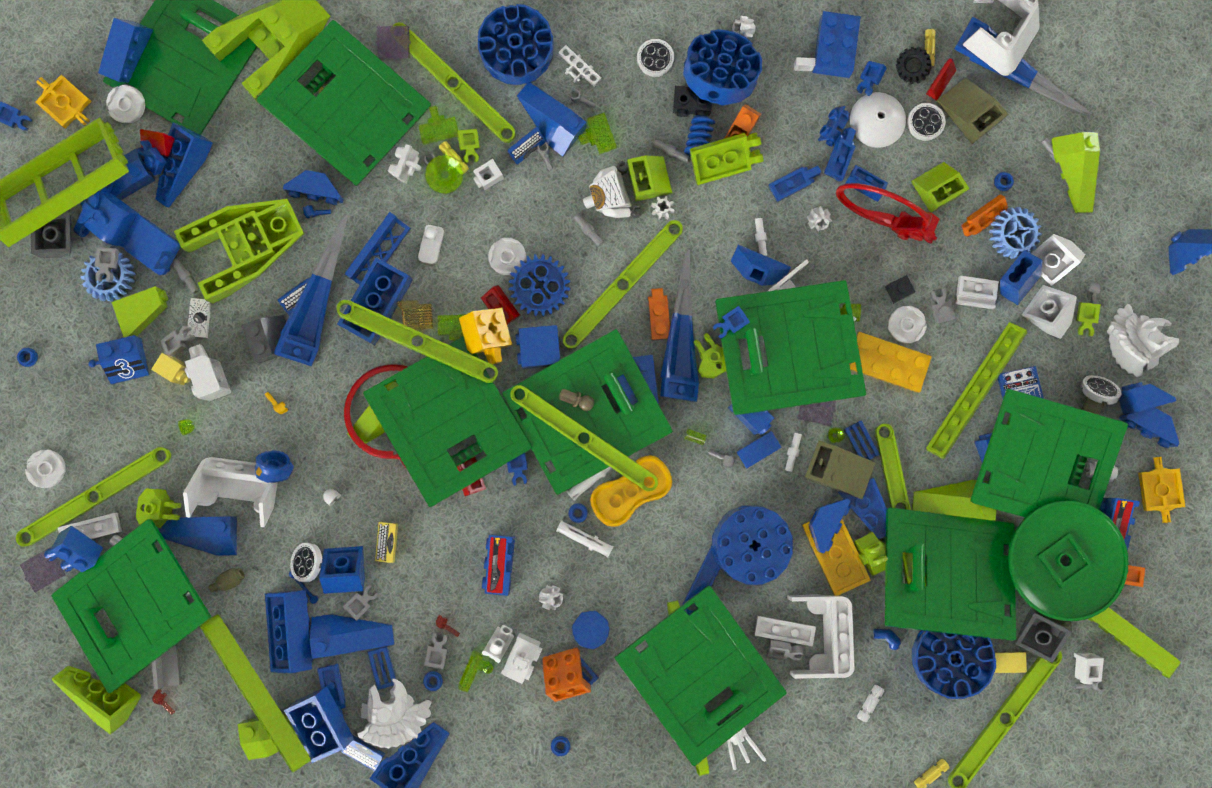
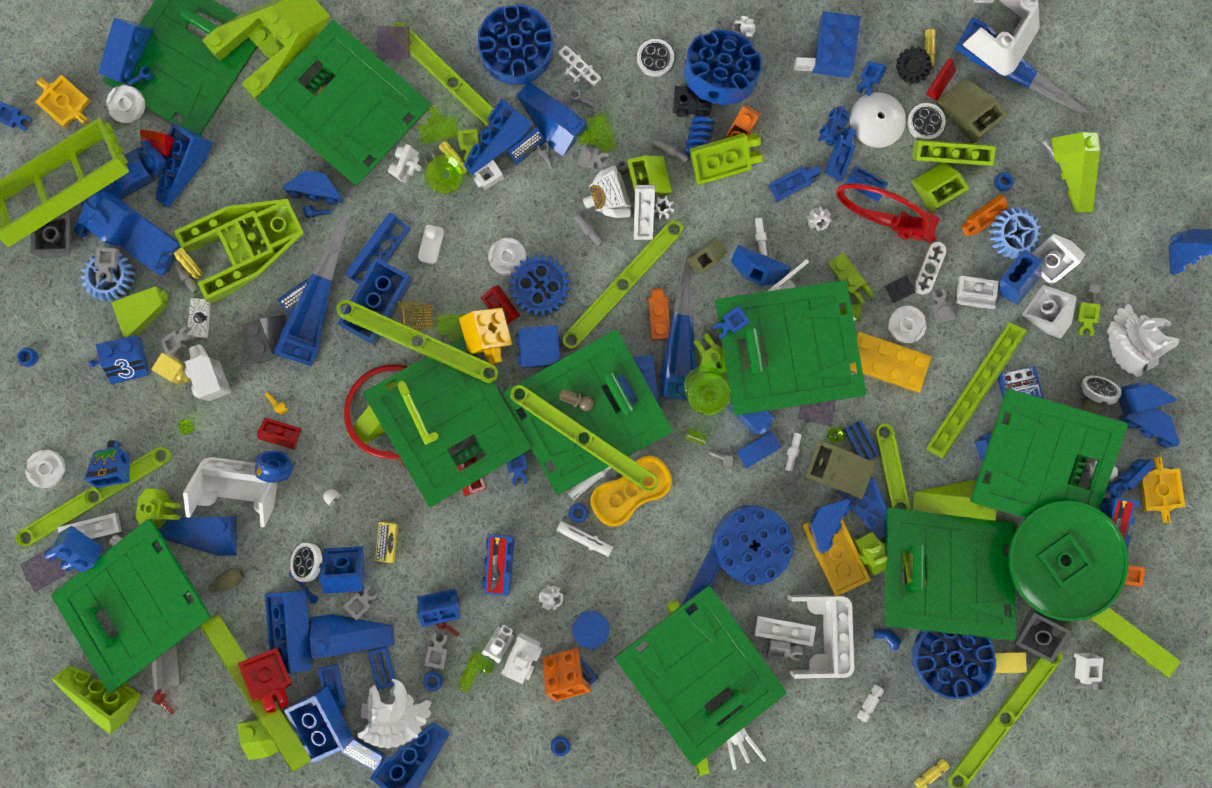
none -> blue torso [84,440,130,488]
none -> blue hand [127,66,155,86]
none -> light yellow axle [174,248,203,279]
none -> red plate [238,648,292,713]
none -> red slope [257,418,301,450]
none -> lime hinge [398,381,438,445]
none -> blue hinge [417,589,461,627]
none -> blue wedge [463,98,533,175]
none -> light grey plate [577,147,612,169]
none -> white plate [634,185,655,240]
none -> clear neon green wheel [684,366,730,415]
none -> olive slope [686,237,727,274]
none -> lime hinge [827,252,874,305]
none -> lime brick [912,139,996,166]
none -> white beam [914,242,946,295]
none -> blue hinge [1106,459,1155,498]

